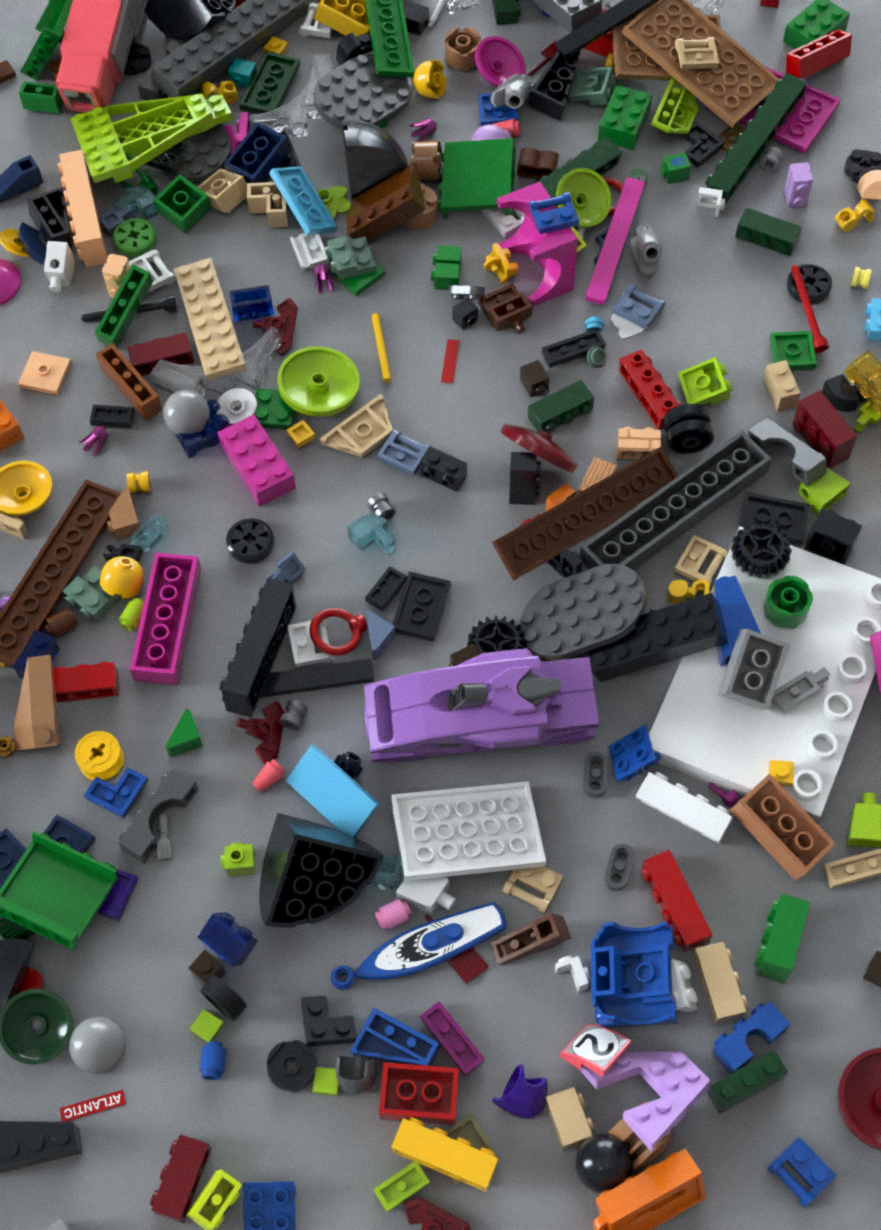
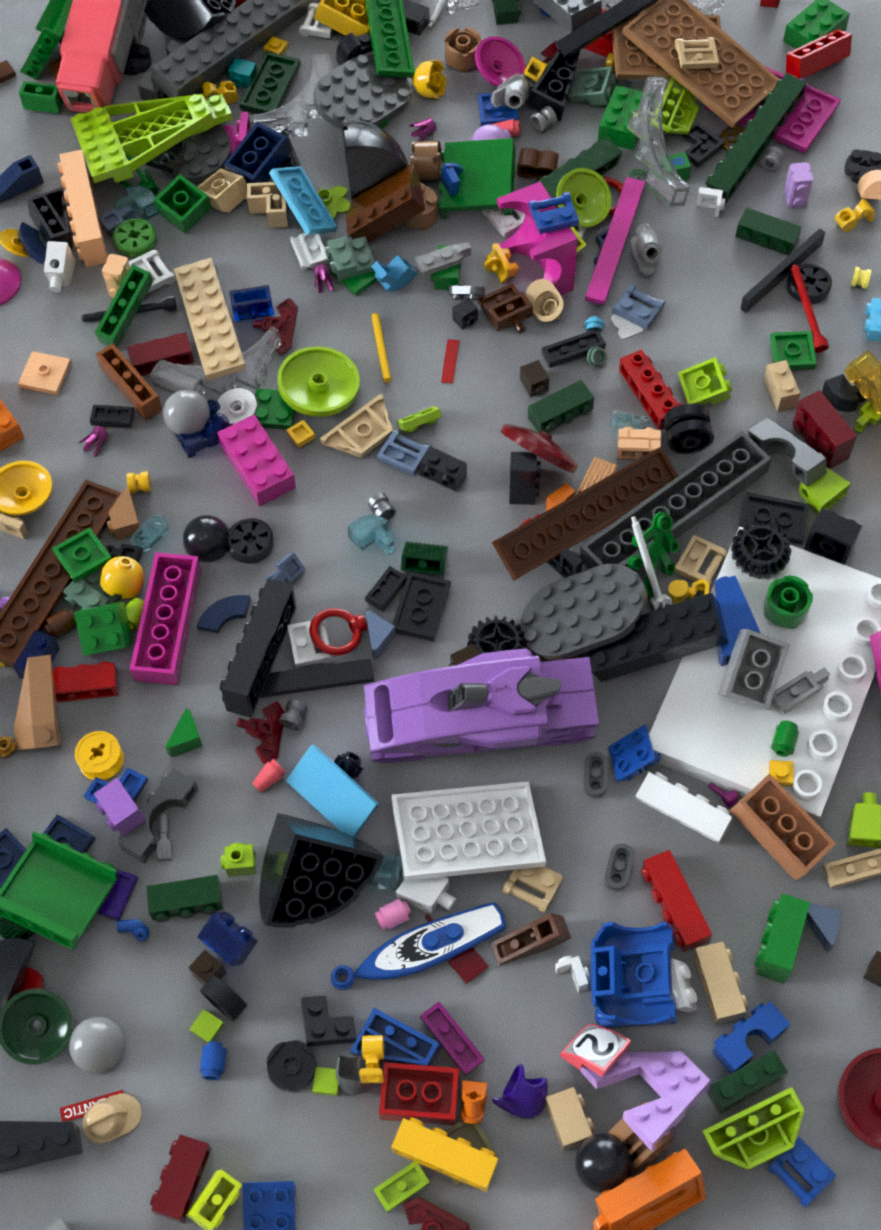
none -> green plate [52,527,112,583]
none -> green brick [74,601,133,656]
none -> tan piece [82,1094,142,1144]
none -> medium lavender brick [94,778,146,836]
none -> blue arm [117,919,150,941]
none -> dark green brick [146,875,223,922]
none -> black piece [183,515,229,562]
none -> dark blue tile [196,595,251,633]
none -> yellow leg [359,1035,384,1083]
none -> dark azure brick [371,255,418,292]
none -> lime plate [397,406,442,432]
none -> dark green brick [401,541,448,576]
none -> light grey hinge [415,242,471,276]
none -> blue tile [441,163,463,196]
none -> orange piece [461,1080,488,1124]
none -> yellow leg [523,56,548,82]
none -> tan piece [526,279,564,322]
none -> light grey wheel [531,106,557,132]
none -> clear light blue plate [610,410,648,429]
none -> clear arch [627,77,690,207]
none -> green plant [628,512,680,597]
none -> white piece [631,516,673,610]
none -> lime wedge [702,1087,805,1170]
none -> black tile [740,228,826,313]
none -> green brick [771,720,799,757]
none -> sand blue slope [805,903,841,952]

